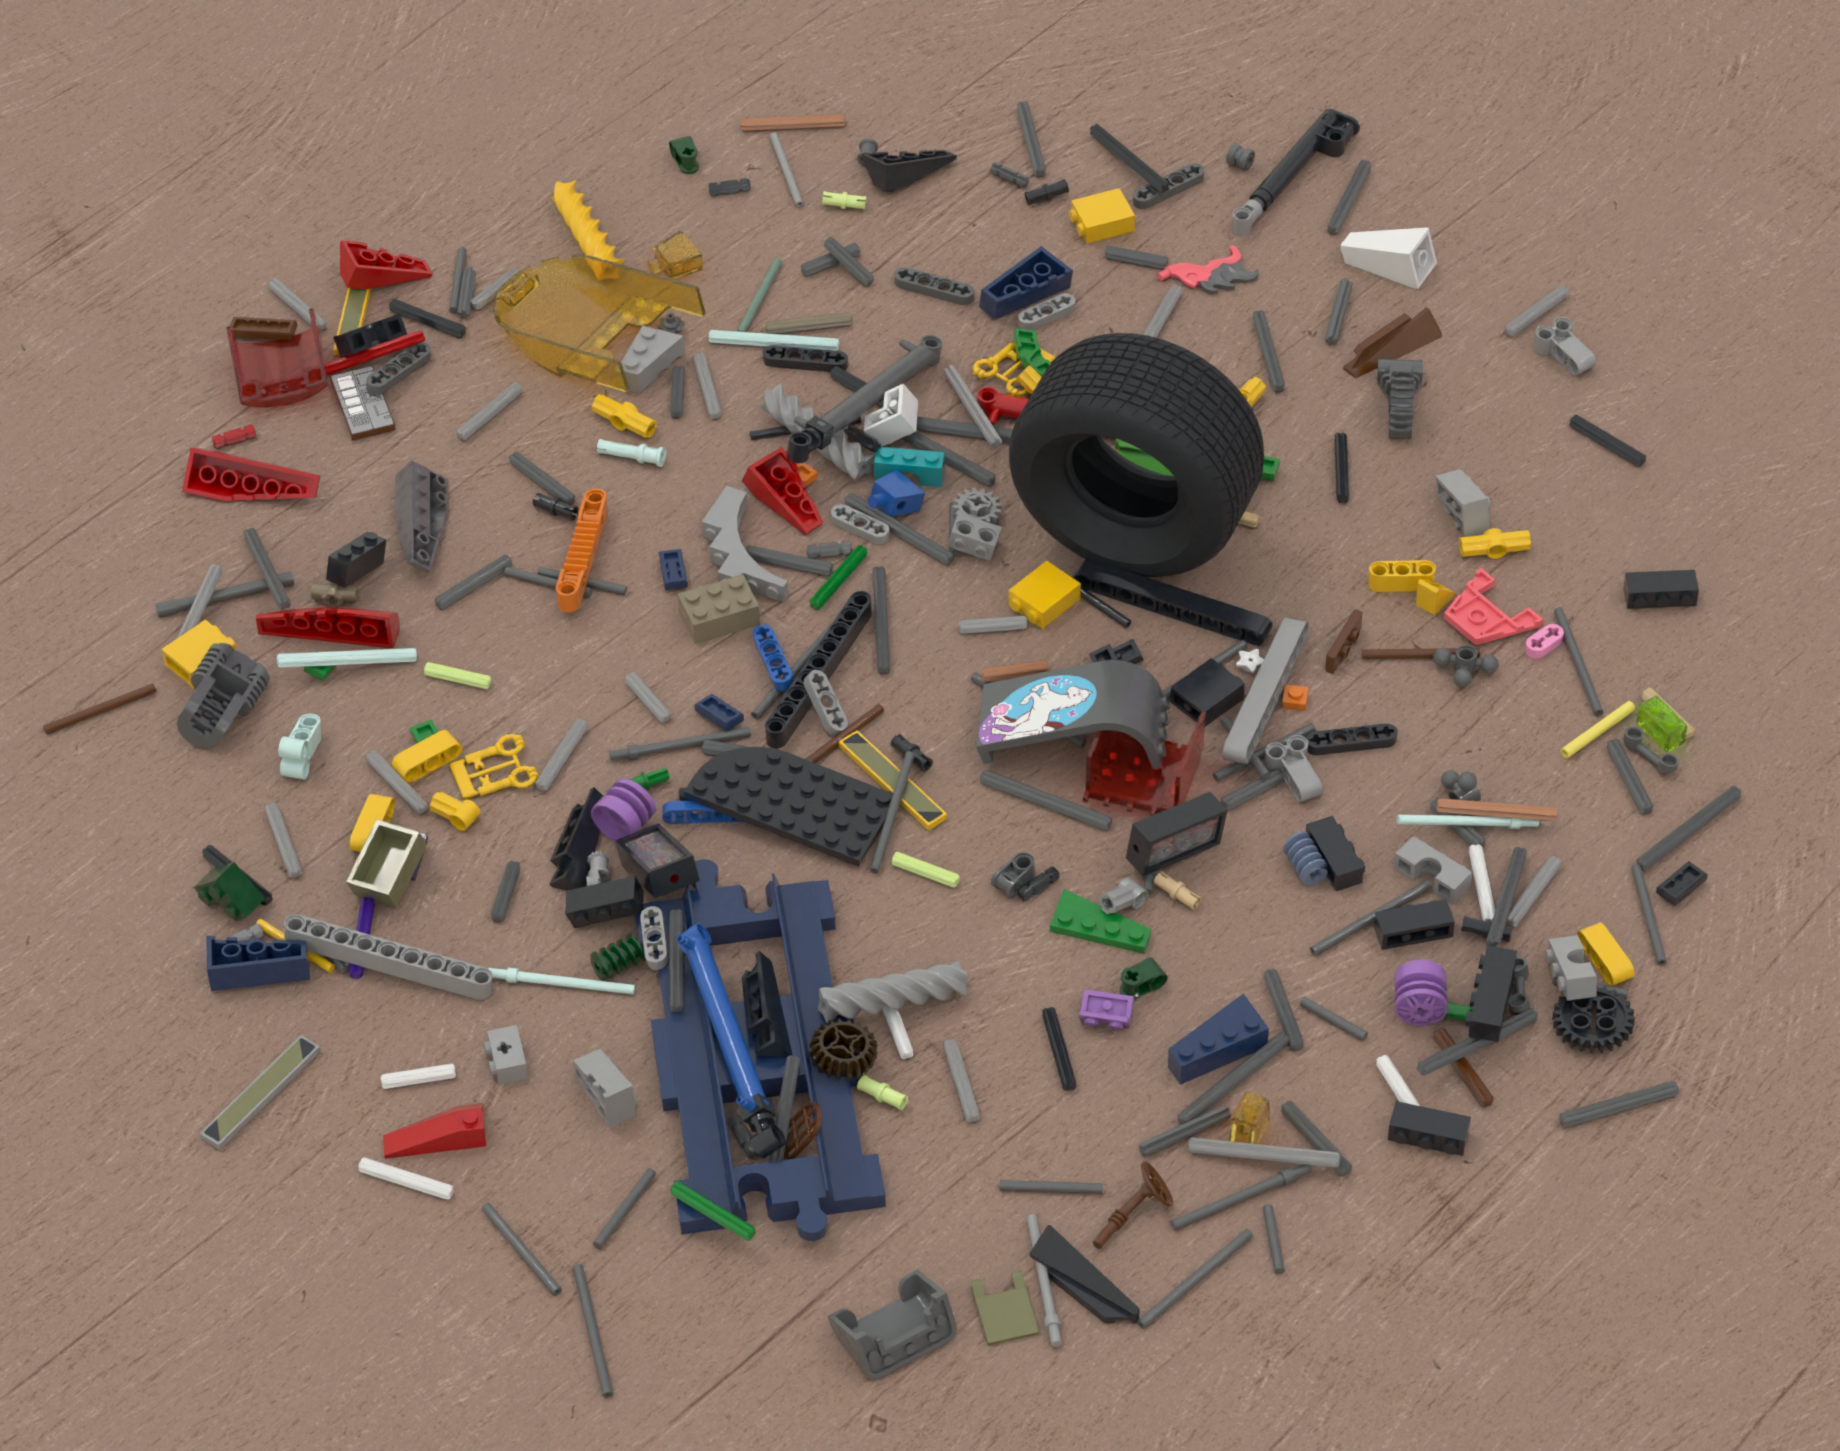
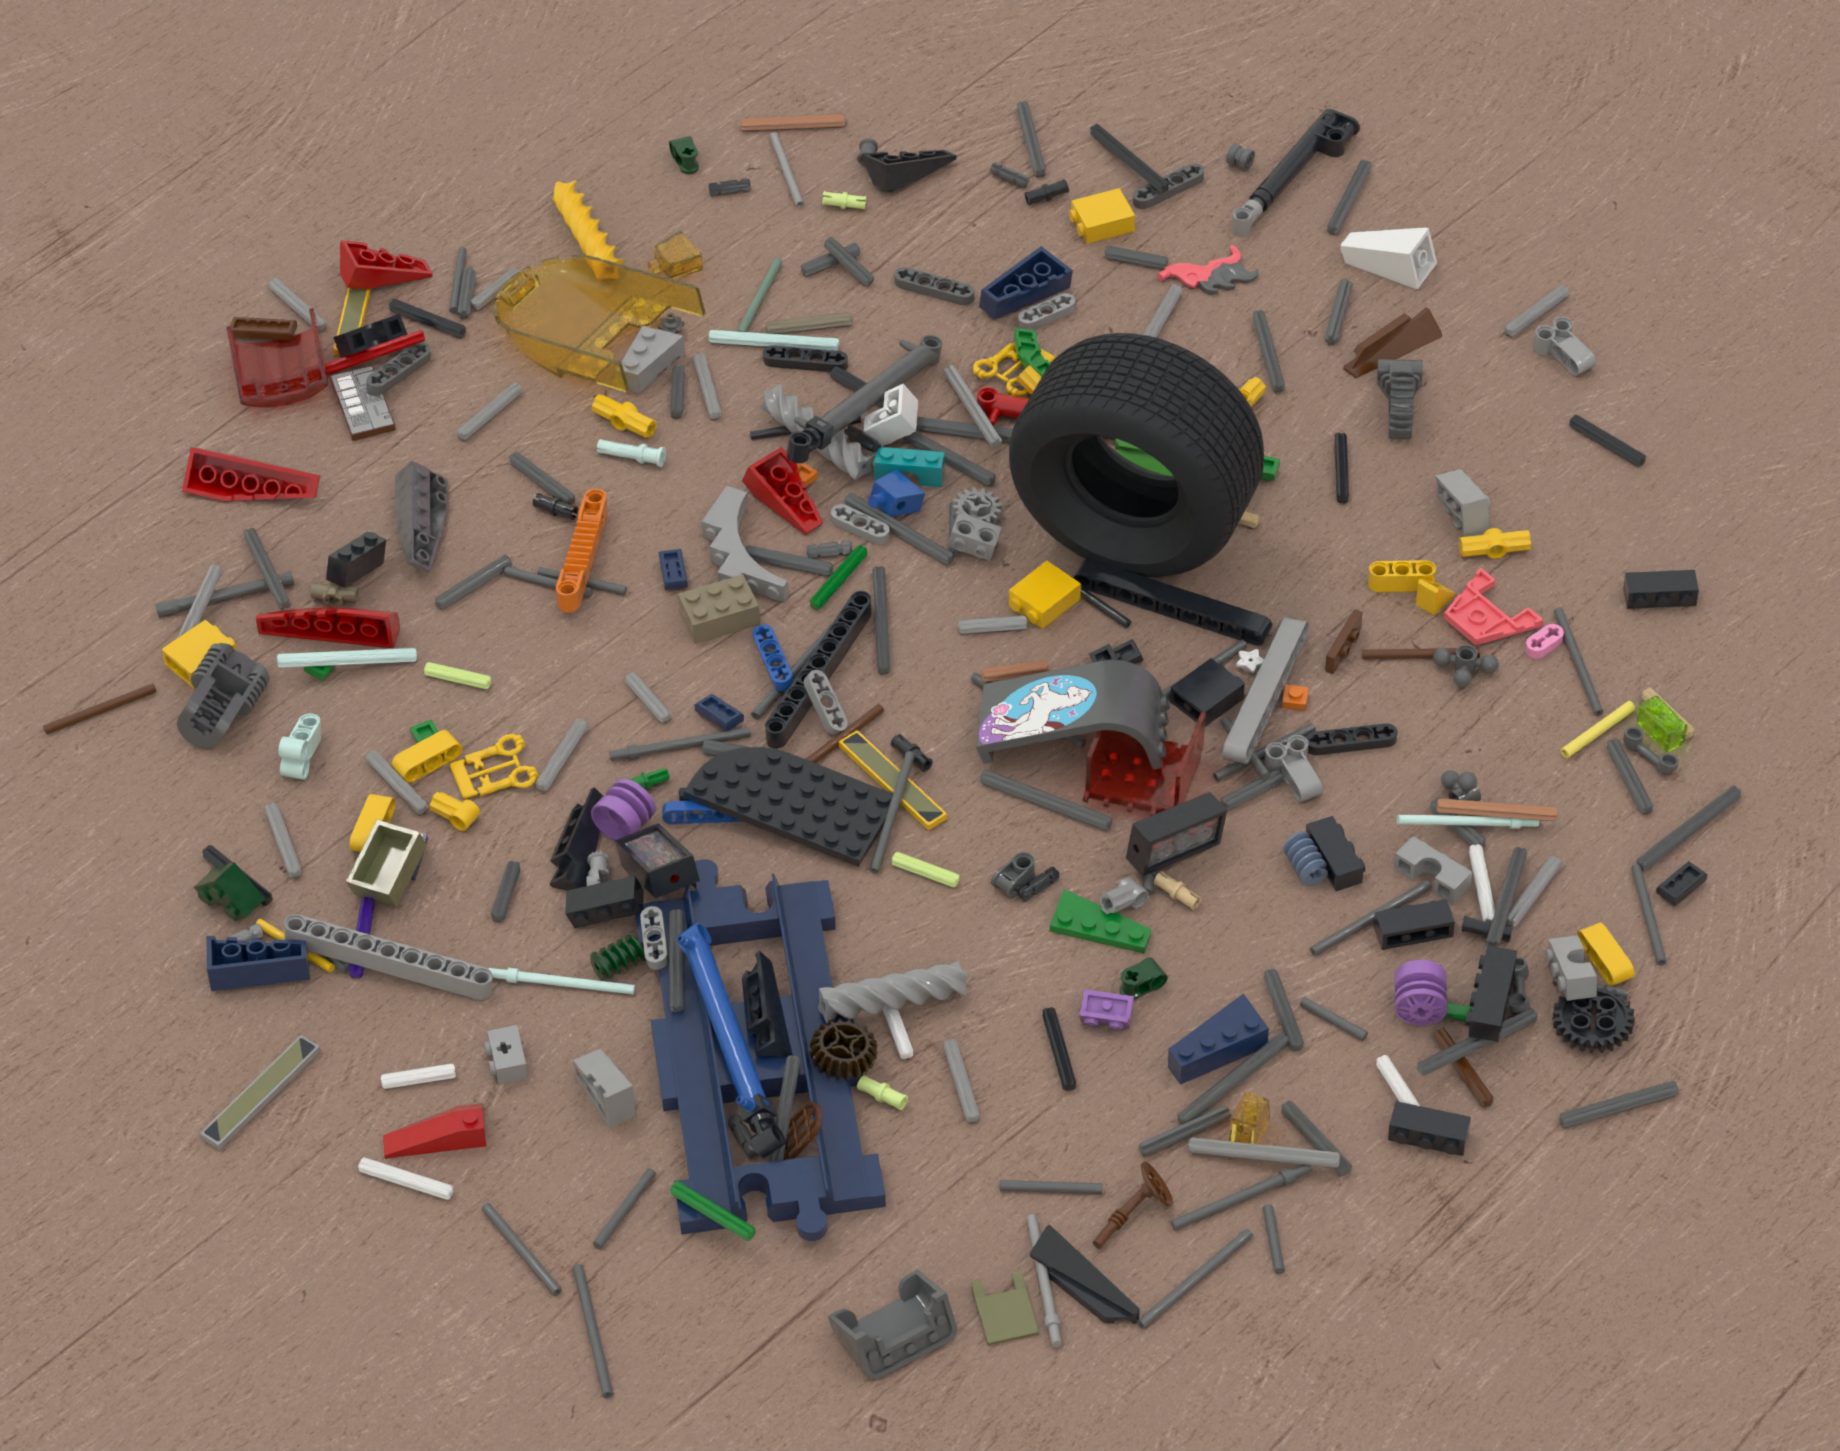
red axle [212,424,256,448] -> none

